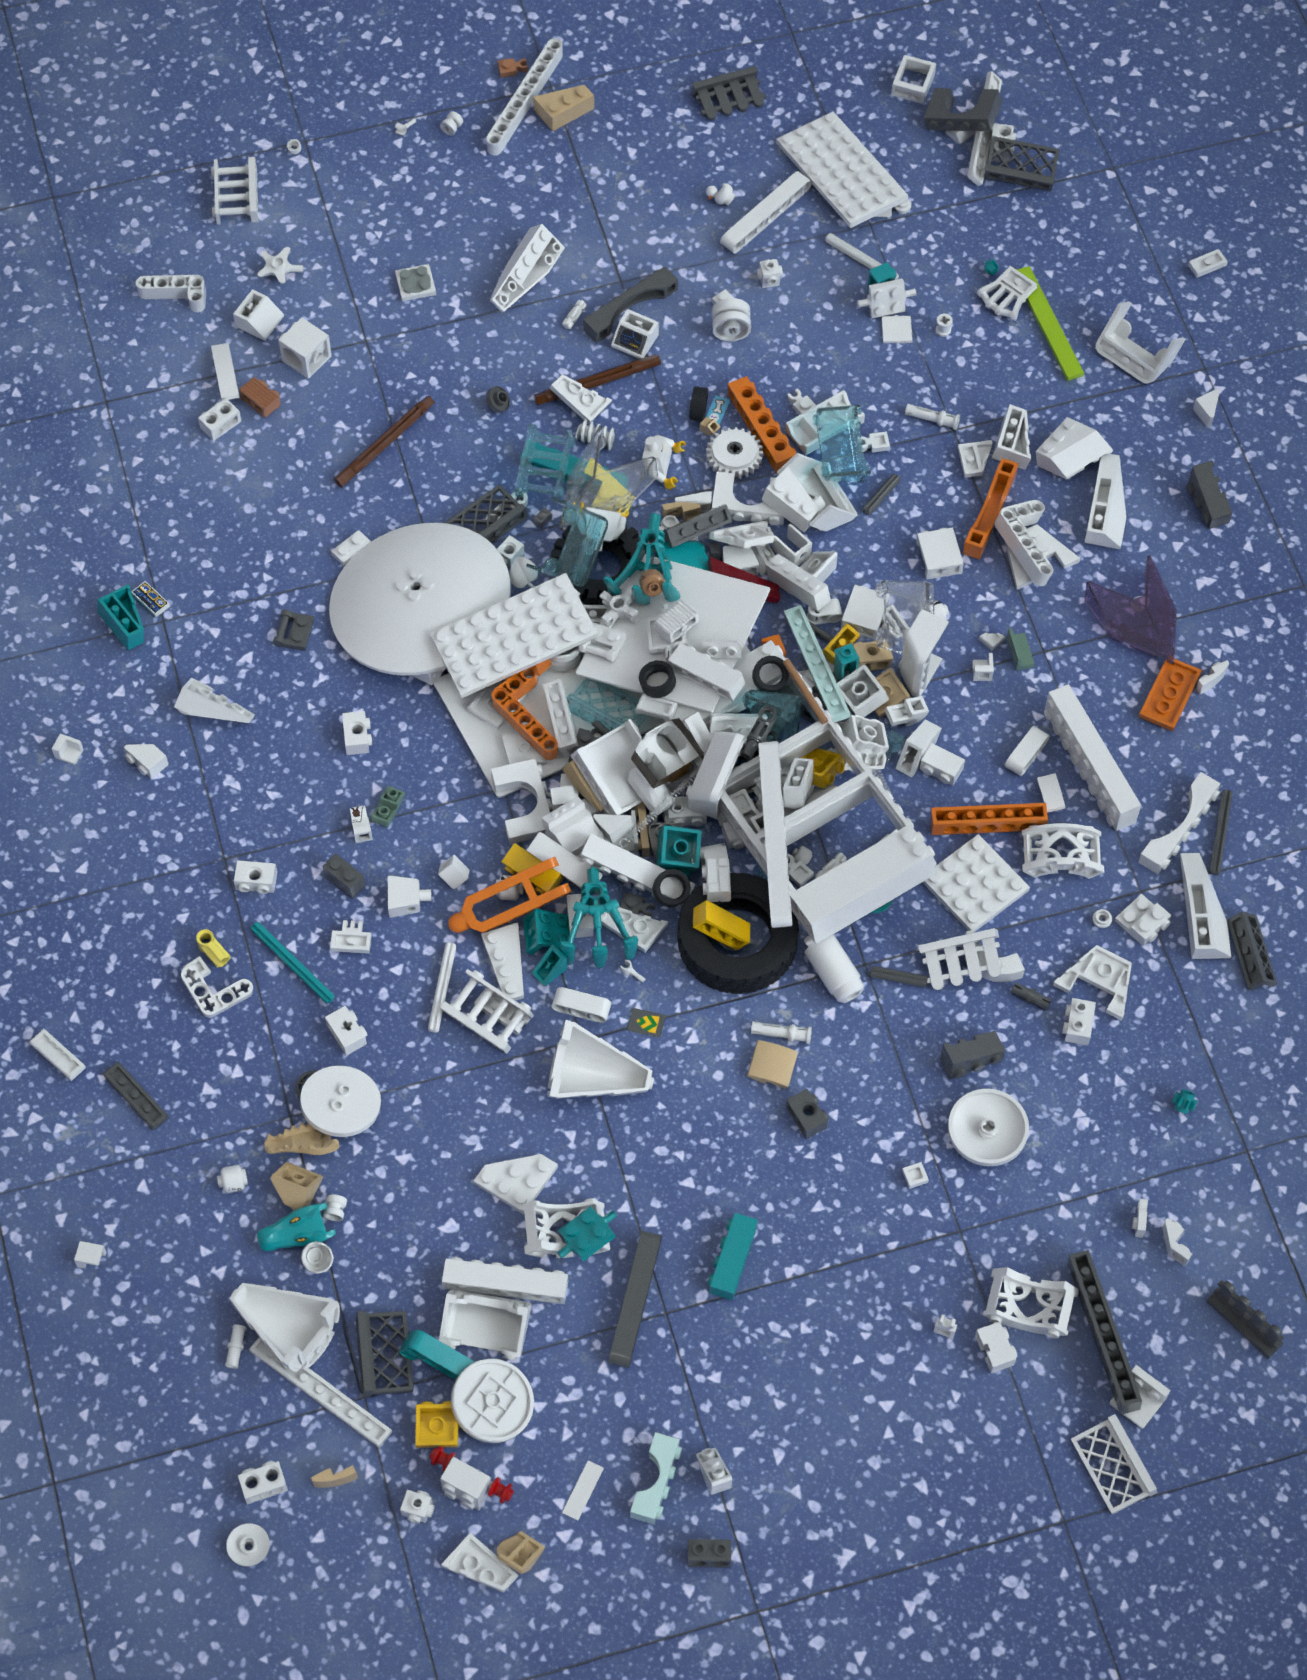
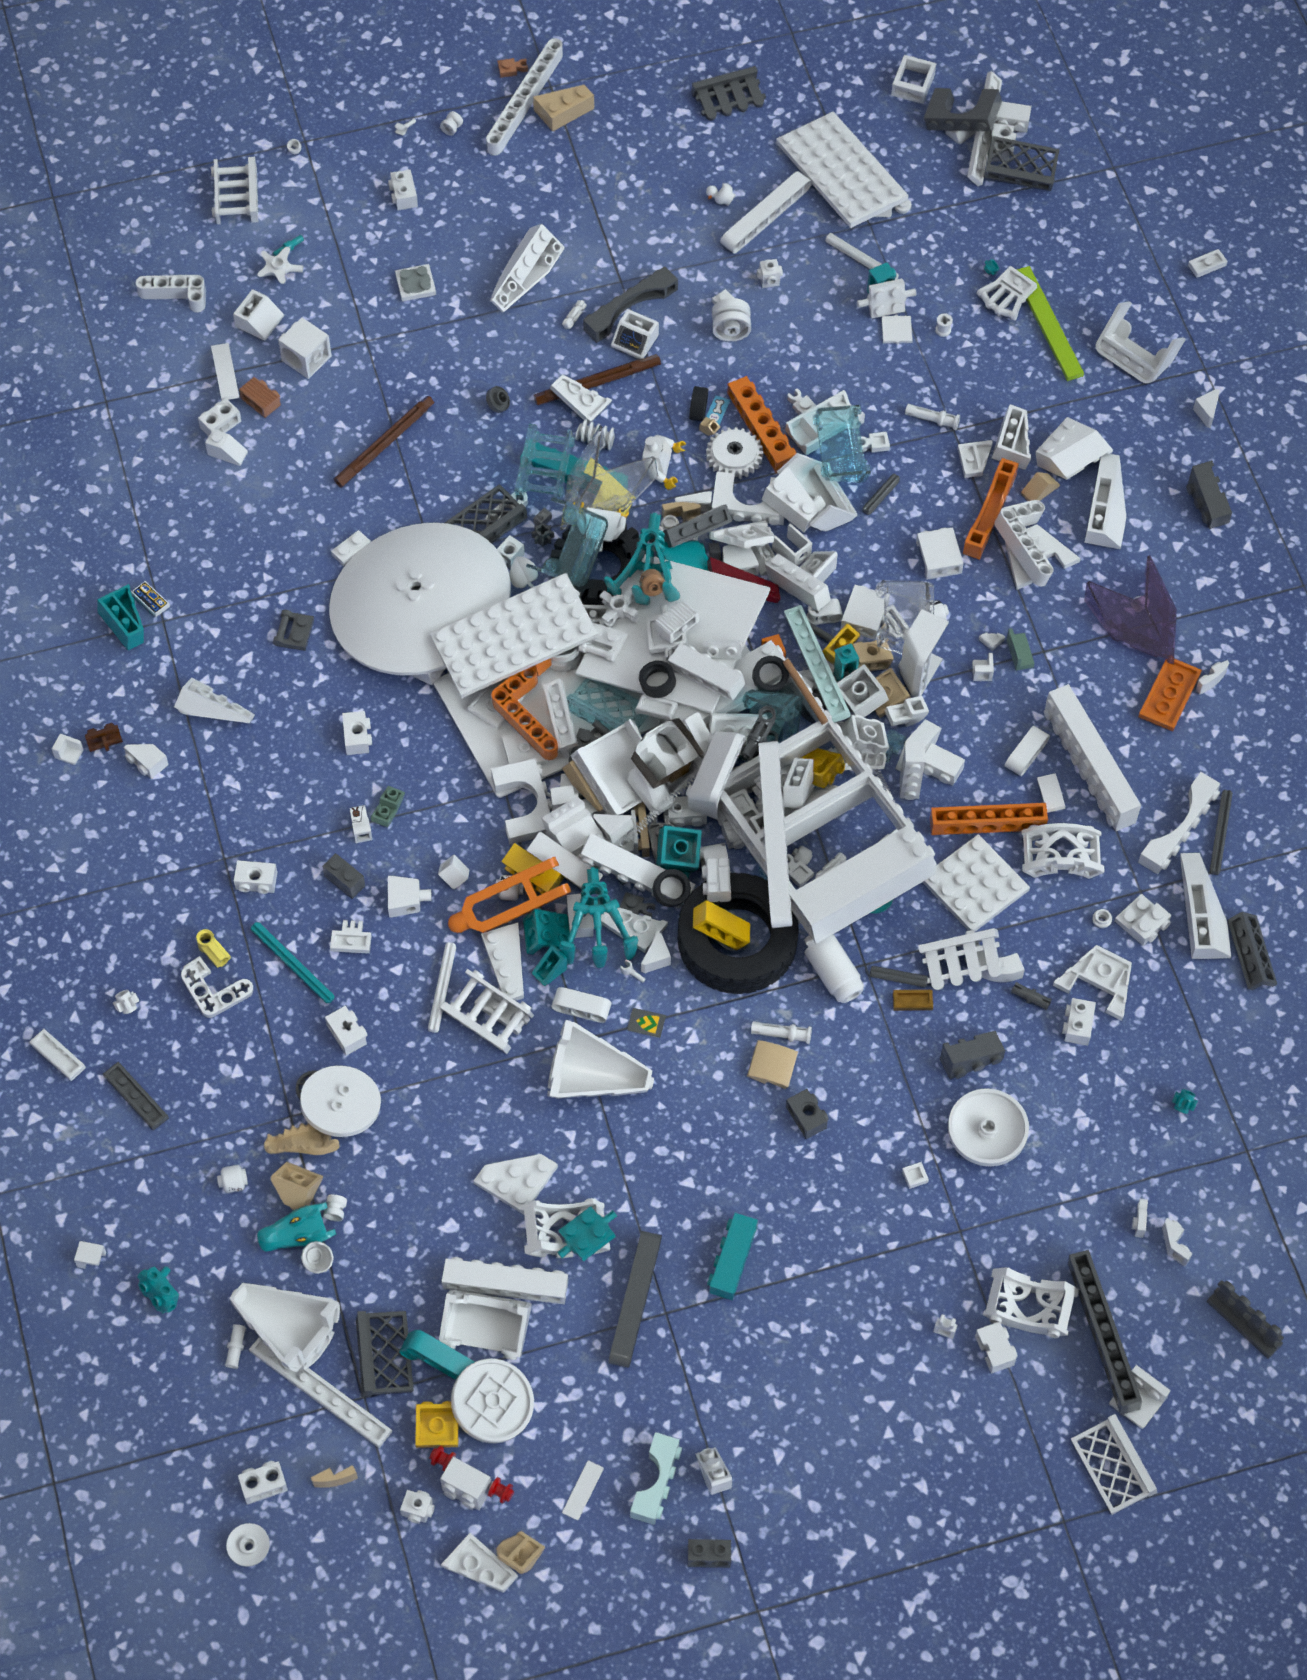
none -> reddish brown hips [85,722,123,752]
none -> white gear [113,990,139,1014]
none -> teal brick [137,1266,179,1314]
none -> white slope [205,429,248,466]
none -> teal bar [272,235,304,256]
none -> white brick [388,169,418,210]
none -> dark grey gear [531,523,554,547]
none -> white slope [641,932,671,973]
none -> pearl gold tile [893,990,933,1011]
none -> white brick [900,741,925,800]
none -> white brick [995,102,1031,133]
none -> tan slope [1021,472,1060,501]

